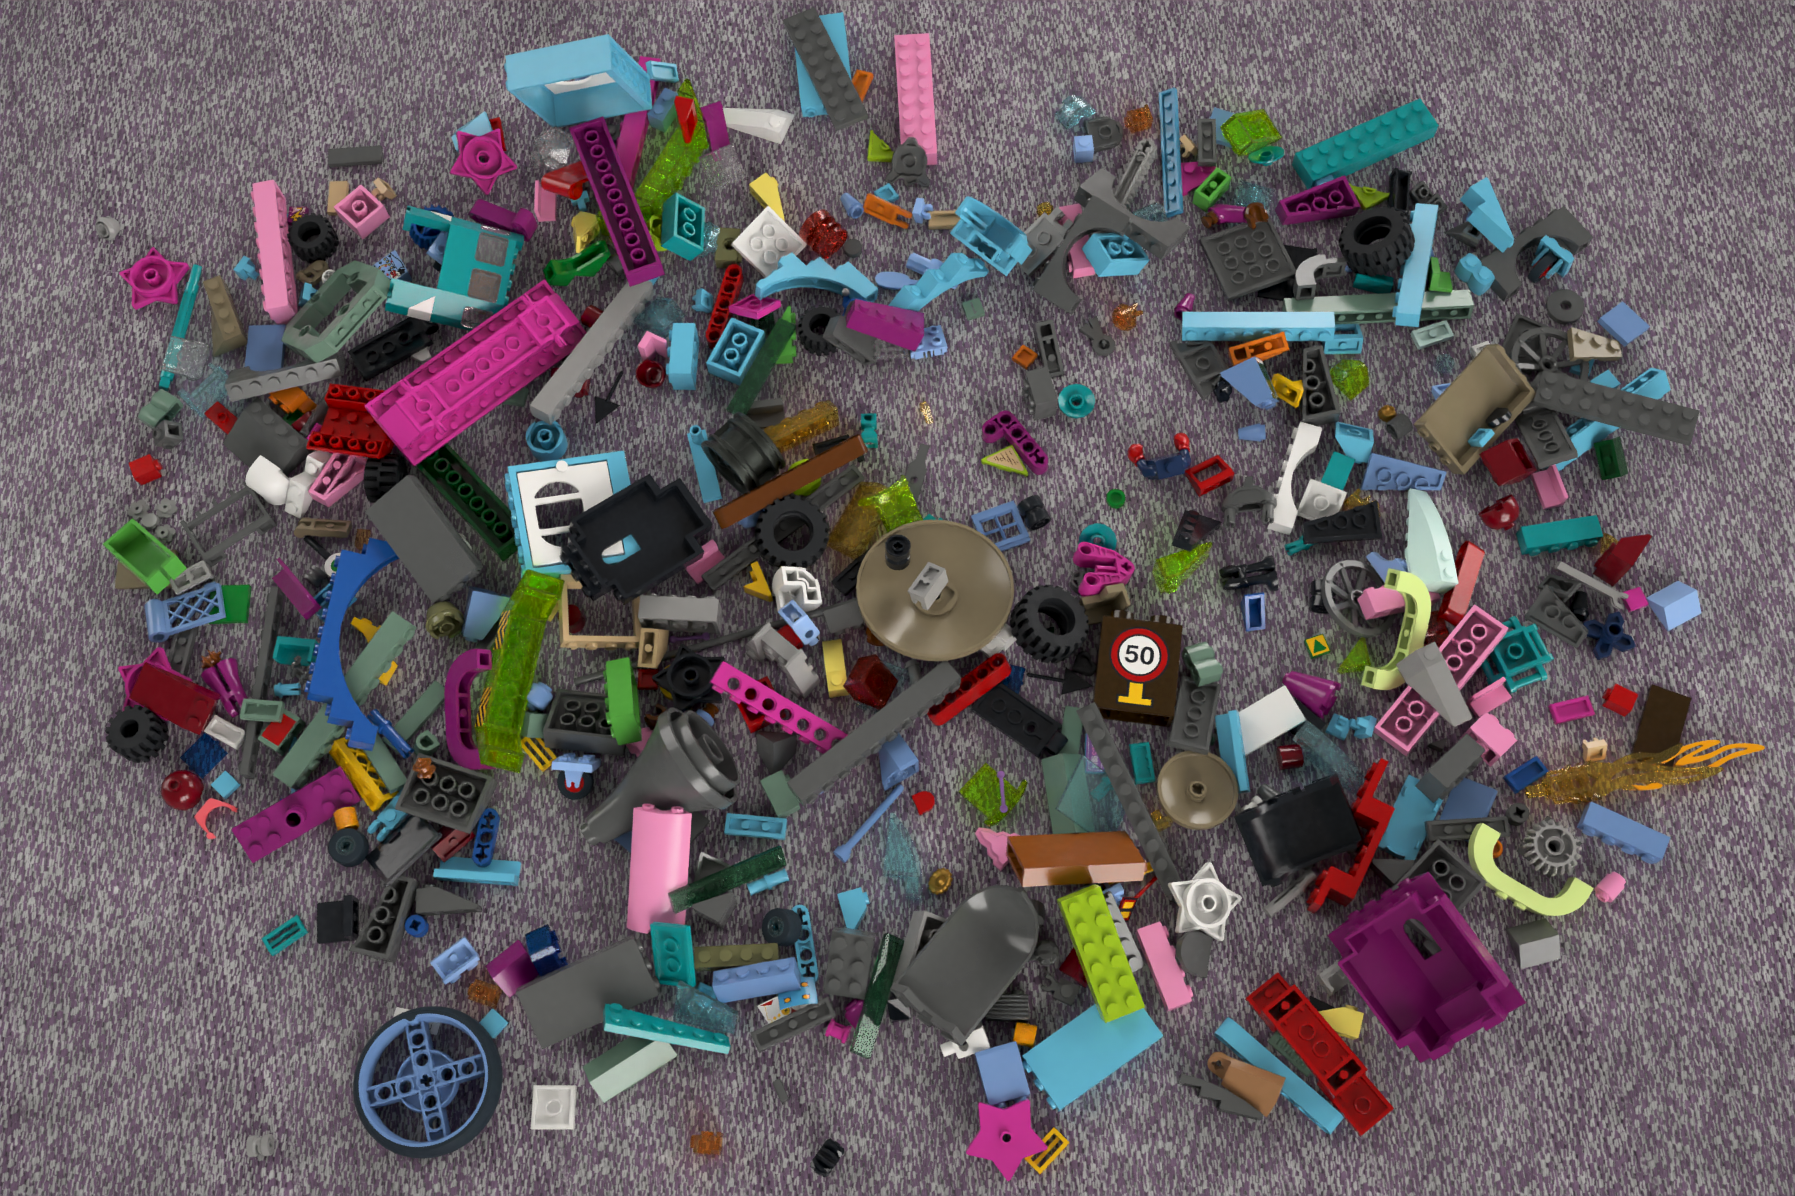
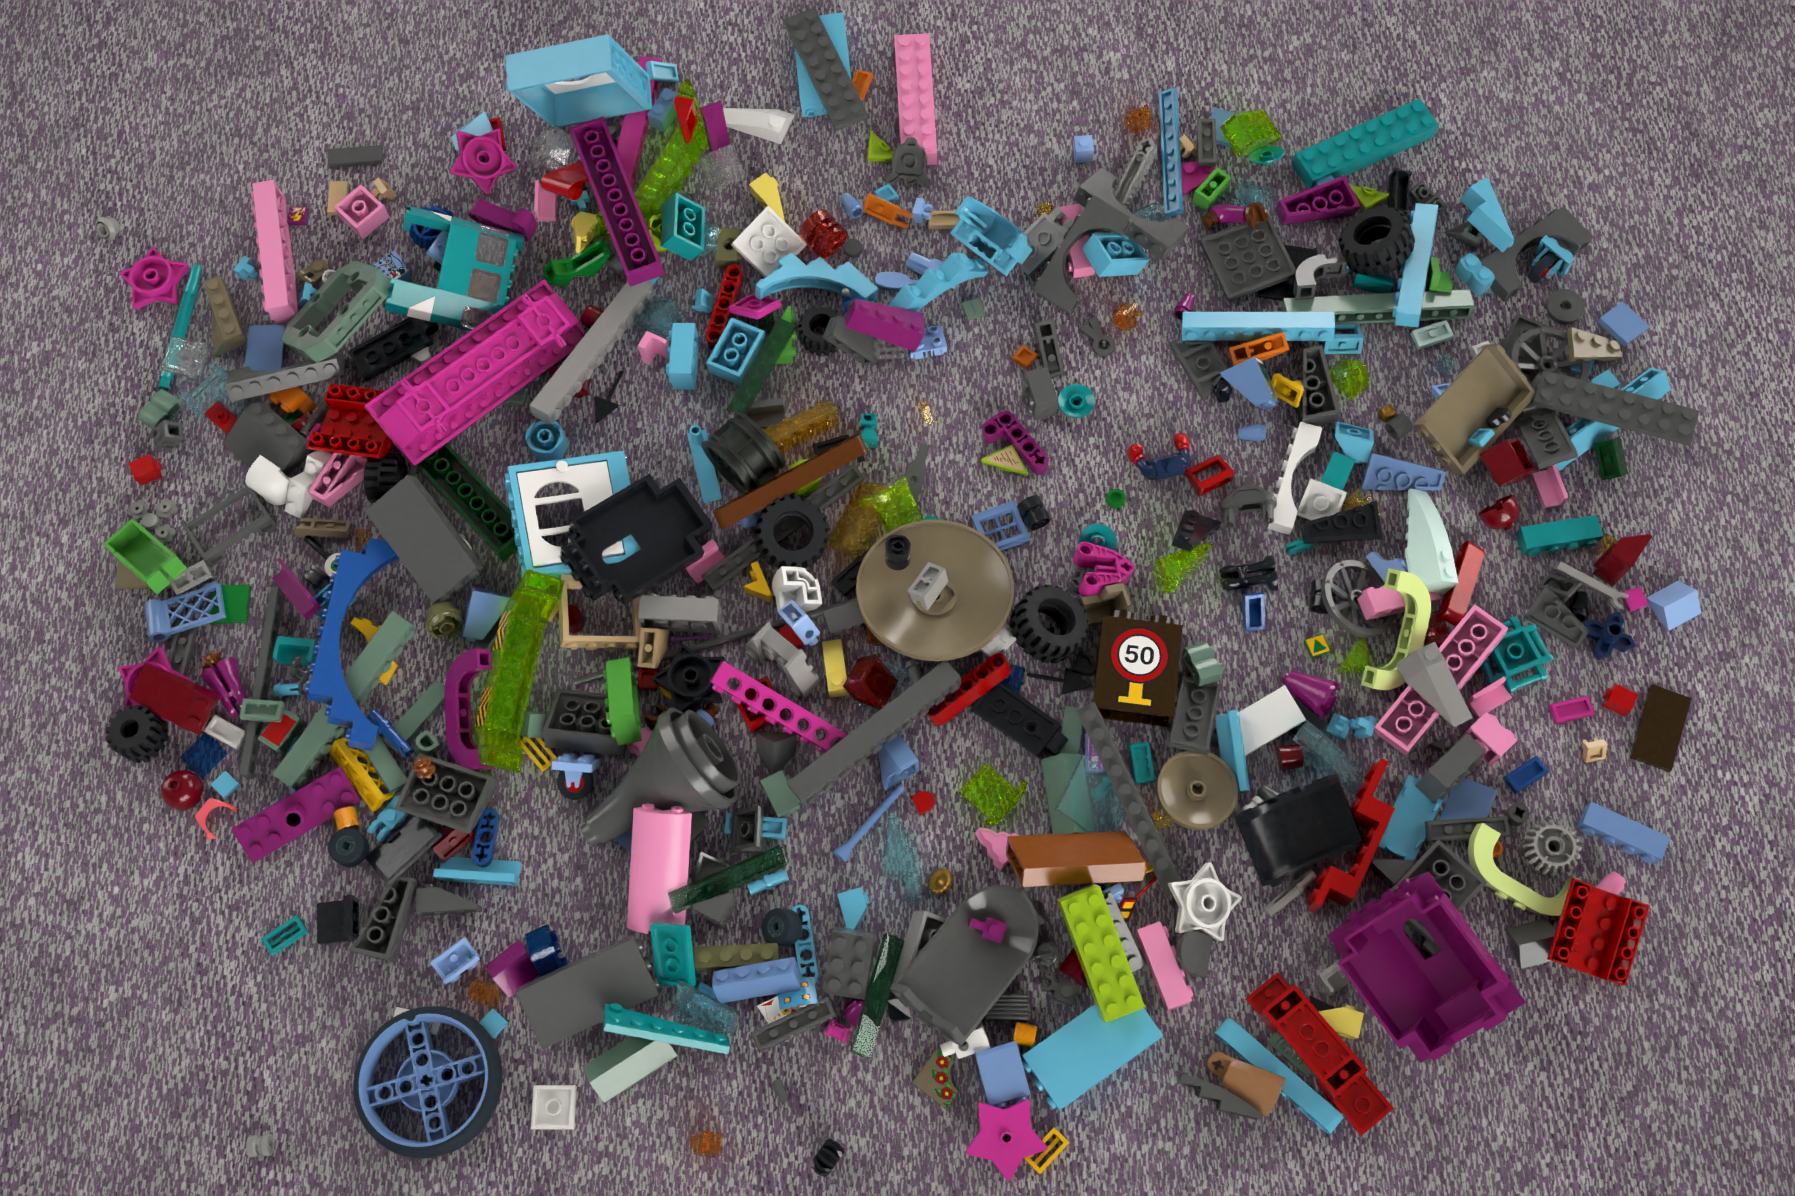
black tyre [287,213,339,263] -> none
blue wheel [405,915,429,938] -> none
medium blue head [523,681,553,712] -> none
dark red hair [636,359,666,388] -> none
medium lavender hinge [997,771,1008,813] -> none
clear light blue cylinder [1055,94,1096,130] -> none
dark grey tile [1083,116,1123,153] -> none
clear yellow piece [1525,740,1765,805] -> none
none -> dark grey slope [730,806,764,853]
none -> dark tan tile [912,1048,959,1109]
none -> magenta plate [968,917,1007,944]
none -> red slope [1547,878,1650,986]

